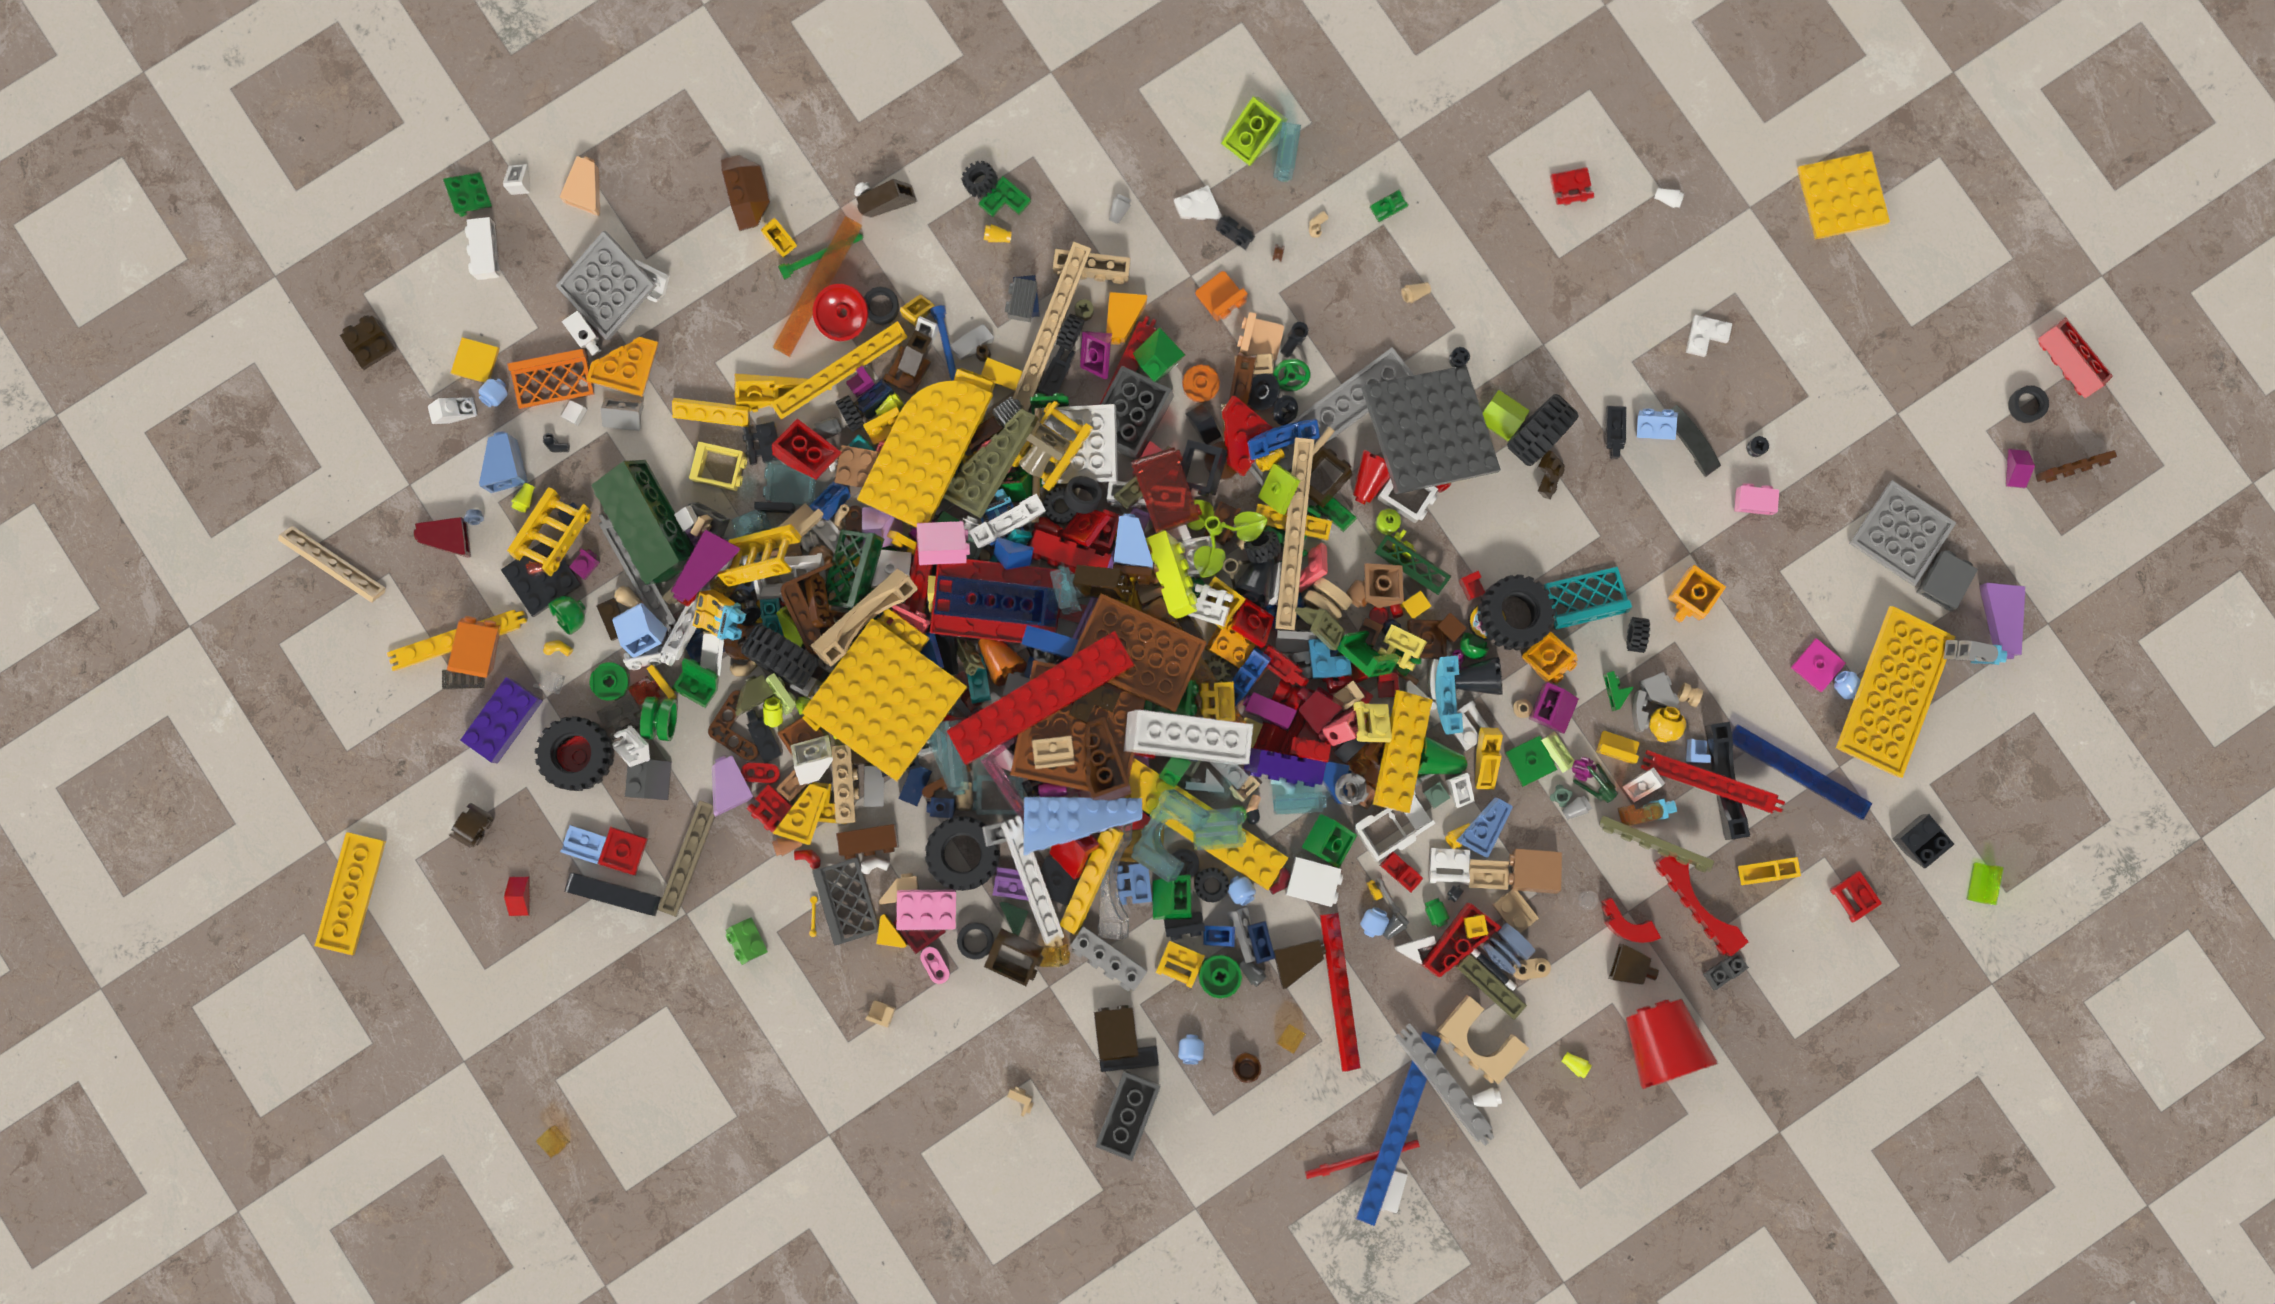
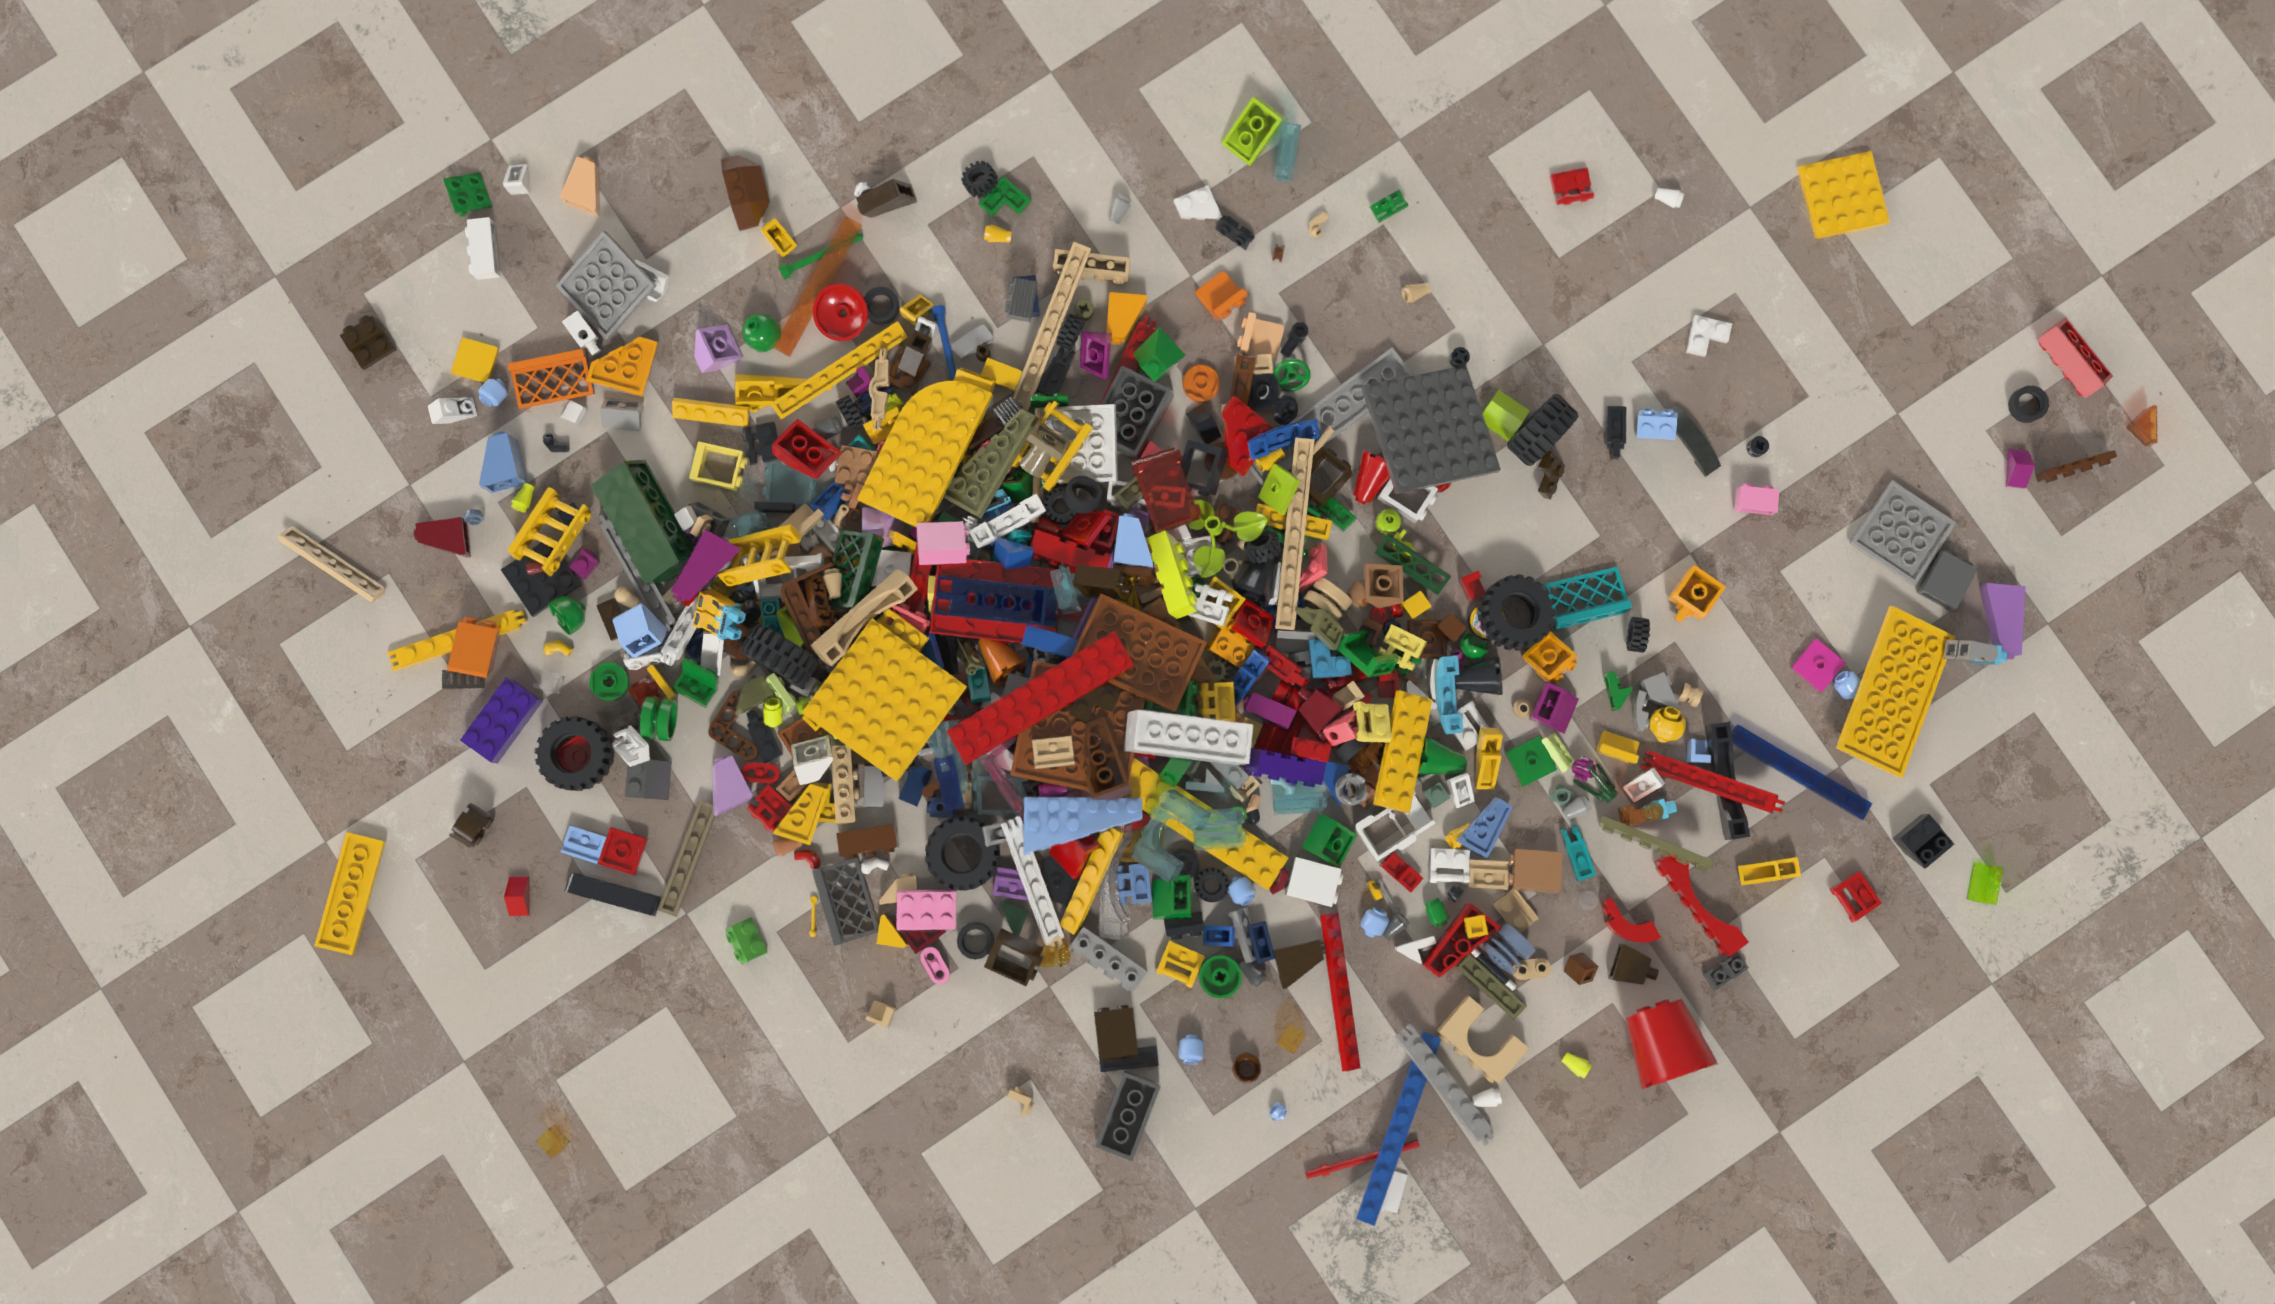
none -> lavender slope [694,324,743,373]
none -> green cylinder [742,313,781,353]
none -> tan cone [823,569,842,598]
none -> nougat tile [841,483,864,509]
none -> tan piece [869,349,890,431]
none -> clear blue plate [934,754,965,812]
none -> light blue plate [1269,1102,1287,1121]
none -> teal hinge [1560,825,1596,882]
none -> reddish brown panel [1564,953,1599,985]
none -> clear orange slope [2126,405,2158,447]

